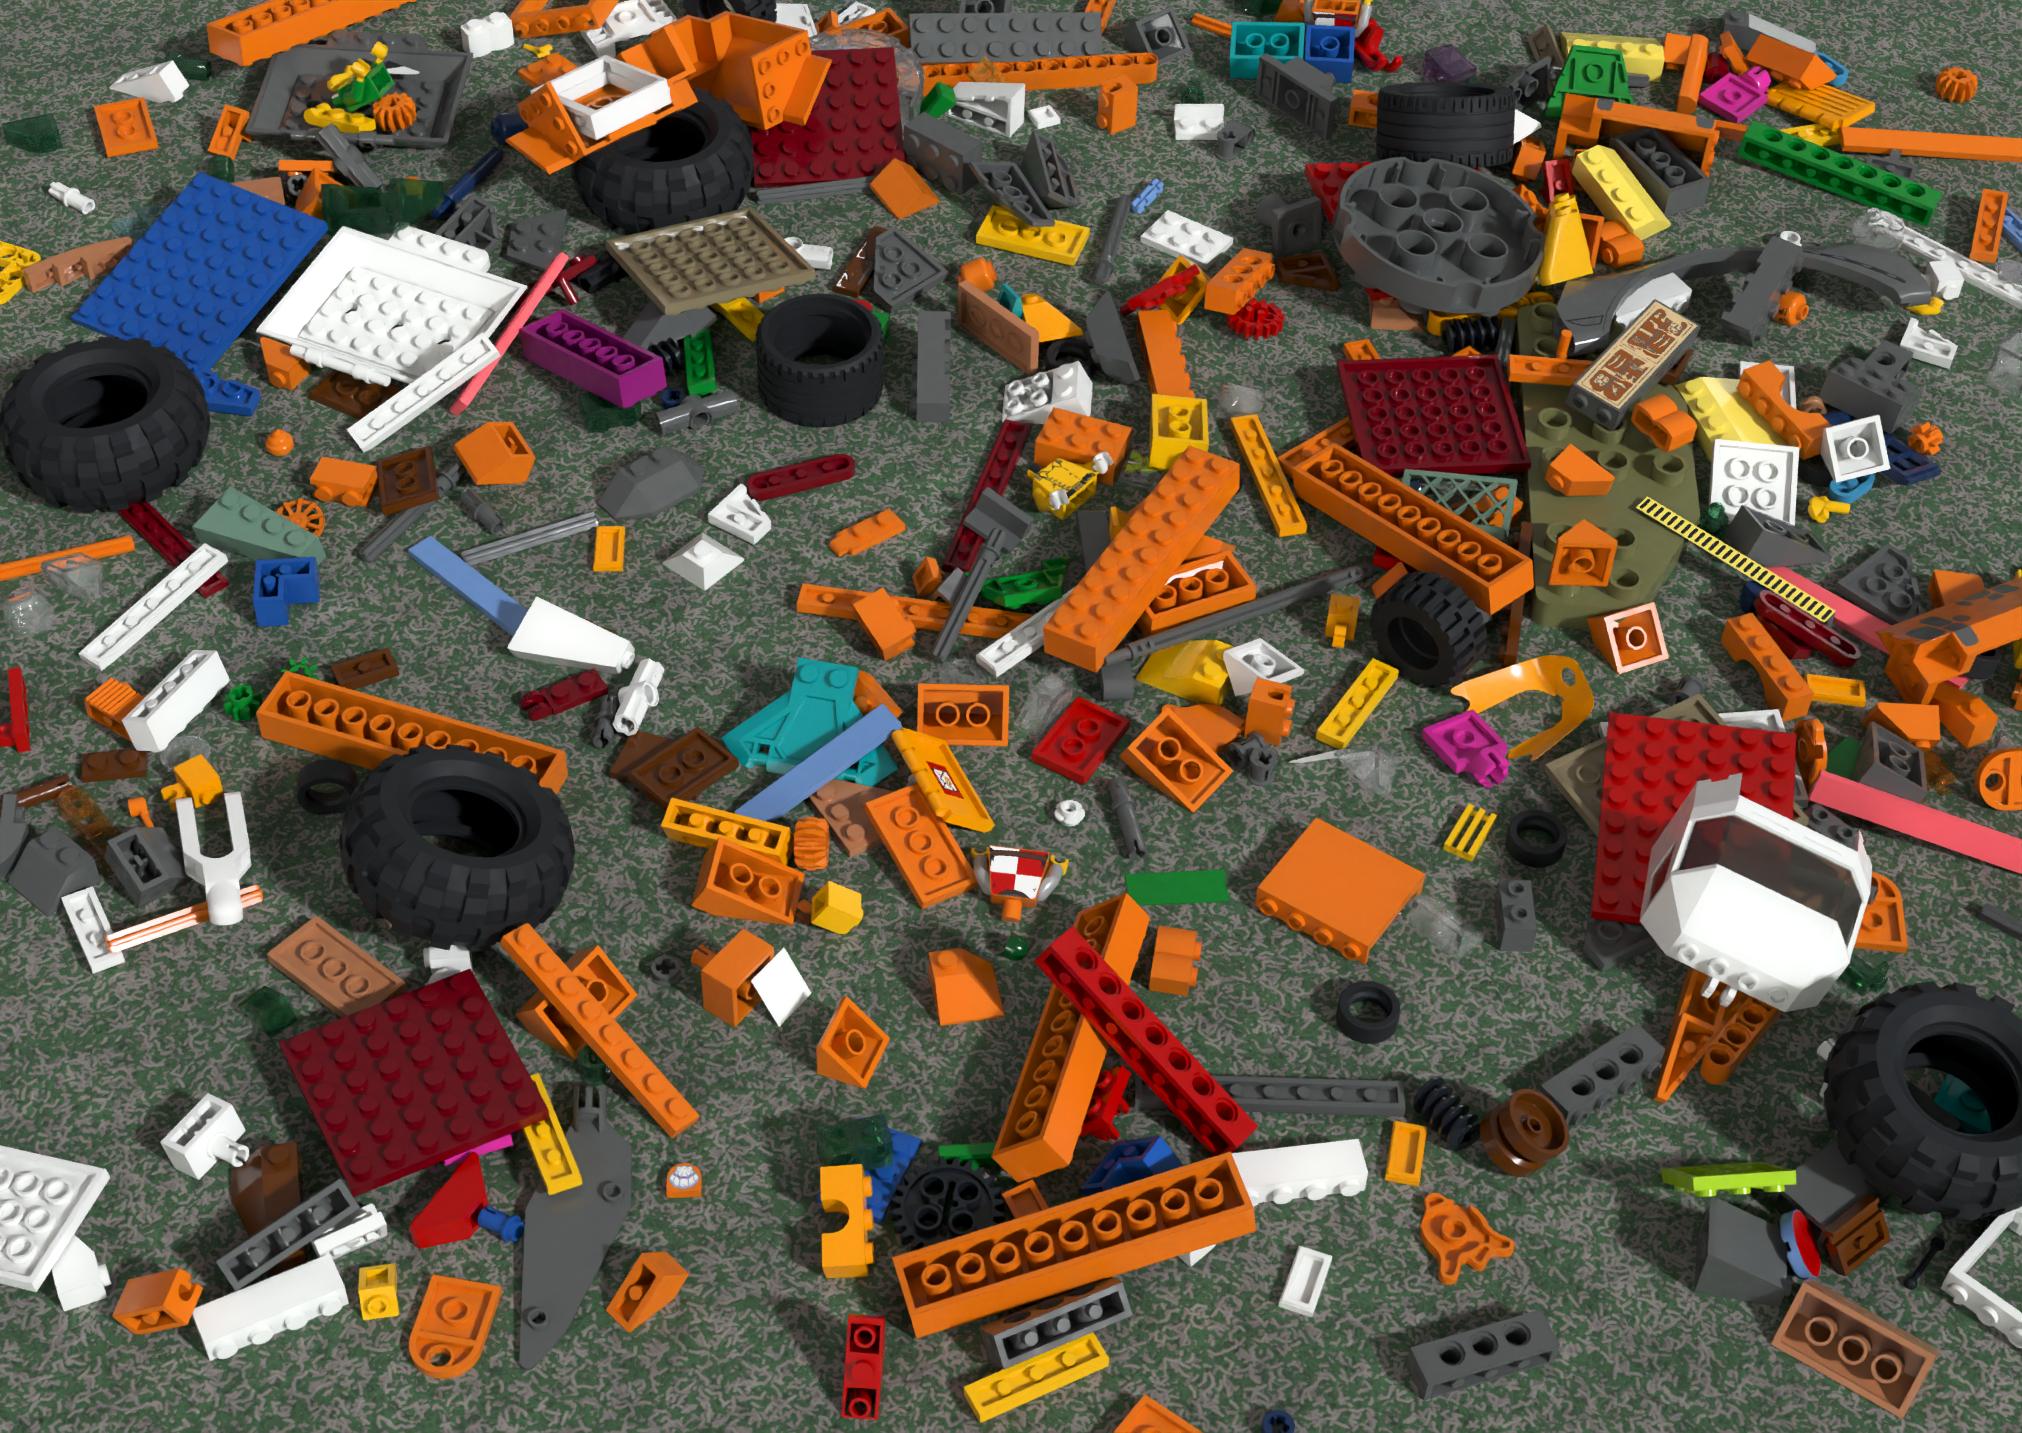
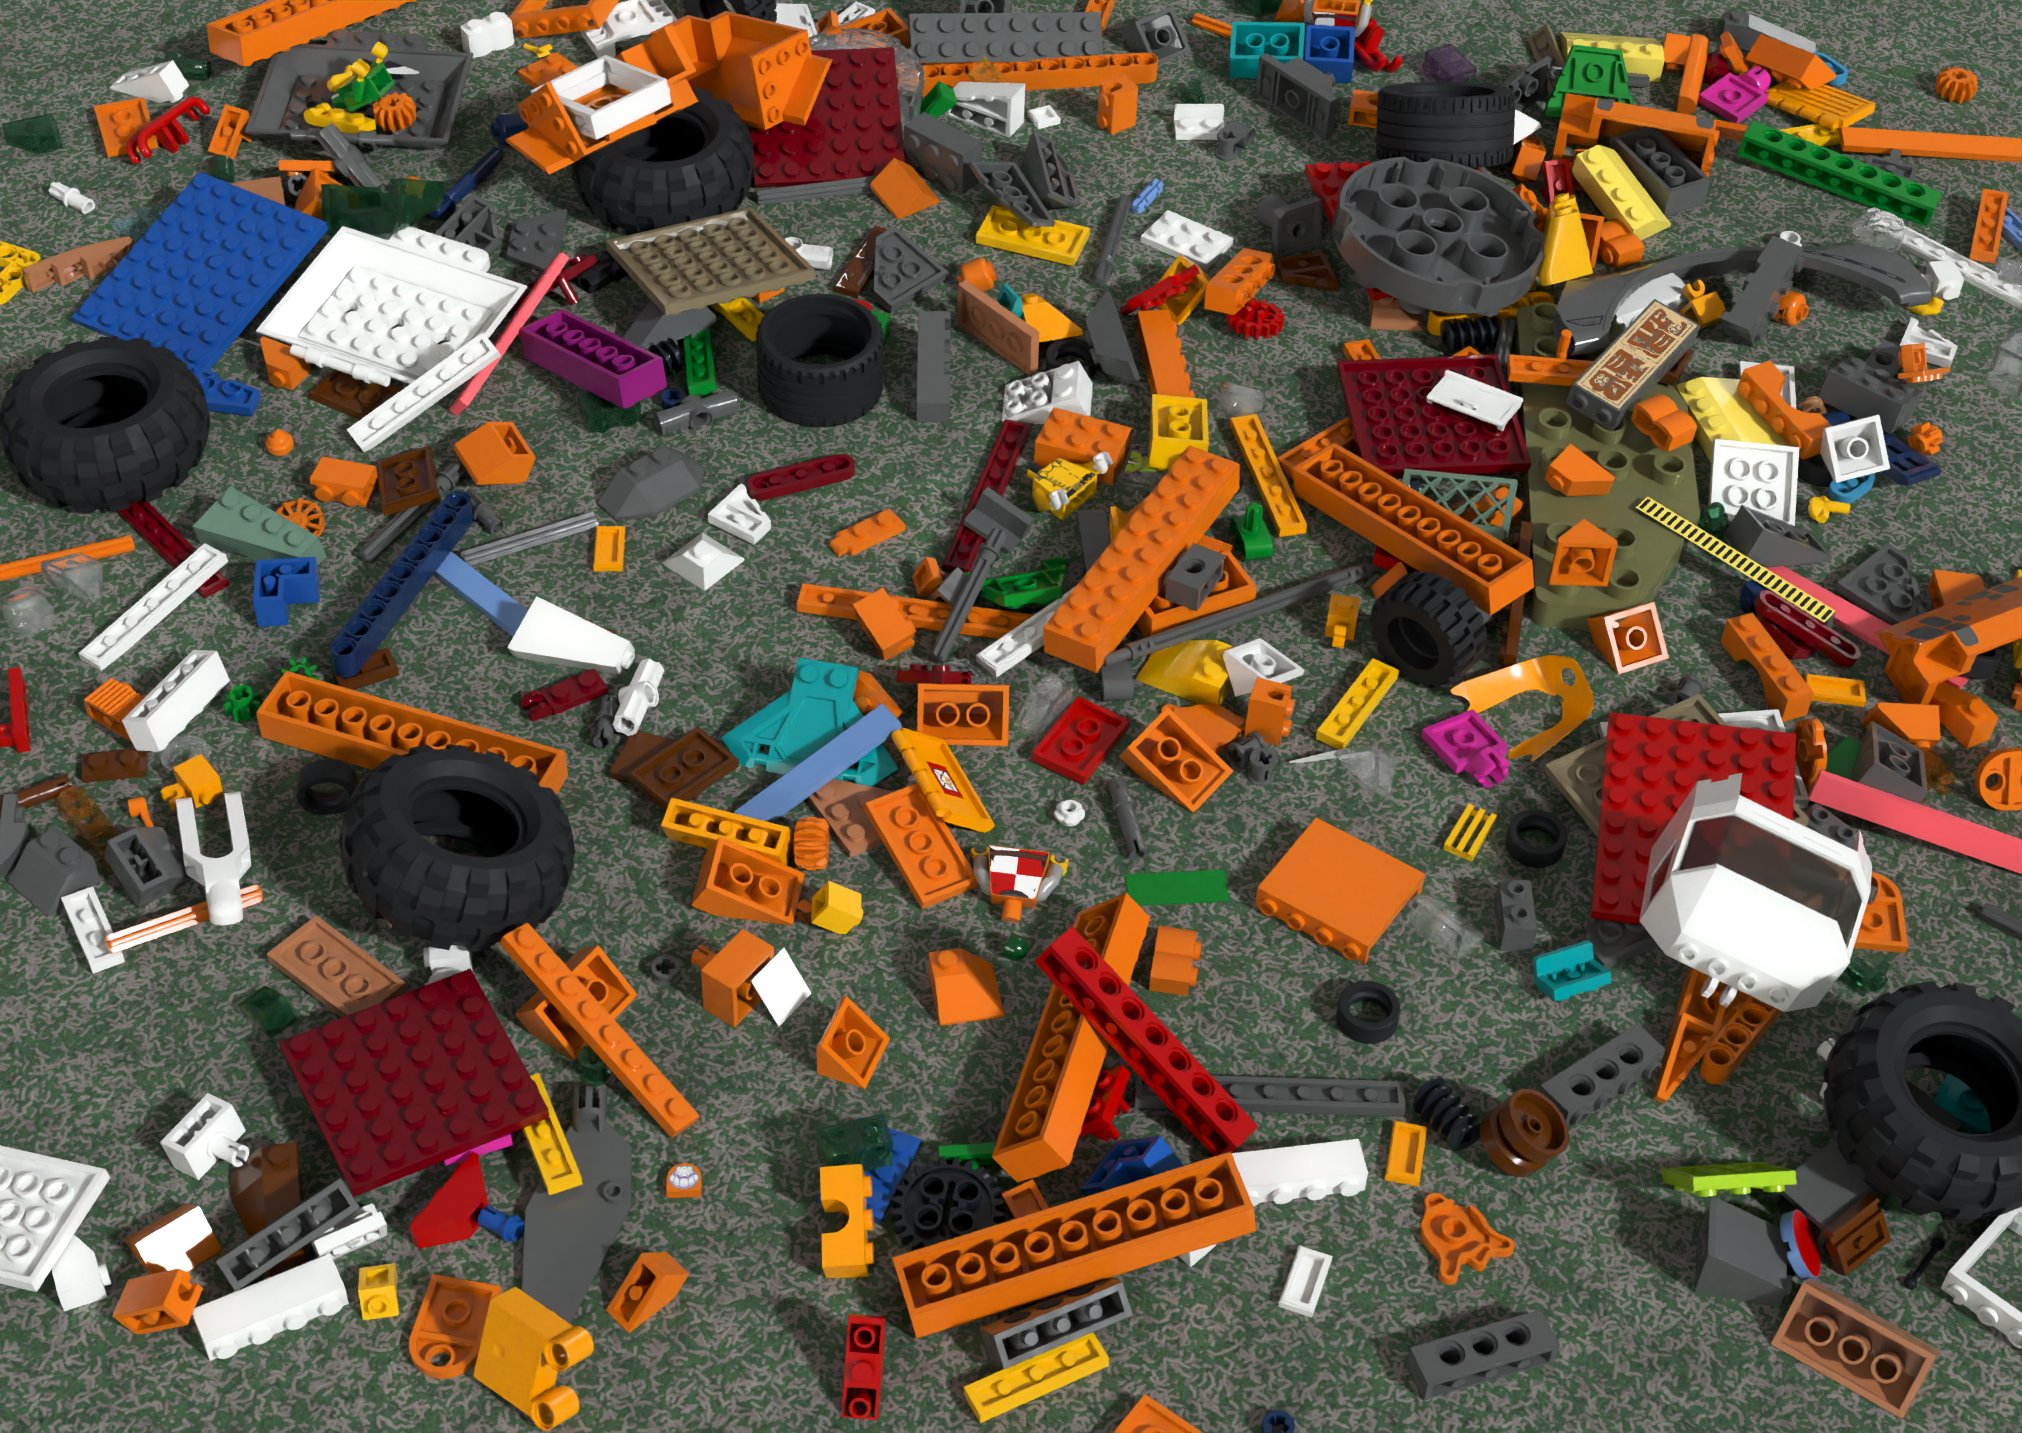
none -> slope [124,1203,223,1274]
none -> red piece [126,96,210,164]
none -> dark blue beam [330,490,473,678]
none -> light orange piece [473,1286,594,1431]
none -> dark red plate [897,664,971,684]
none -> dark grey brick [1163,543,1225,611]
none -> green beam [1230,502,1273,562]
none -> white door [1426,370,1523,431]
none -> teal bracket [1533,940,1612,1001]
none -> light orange brick [1679,279,1726,330]
none -> orange bracket [1898,343,1950,383]

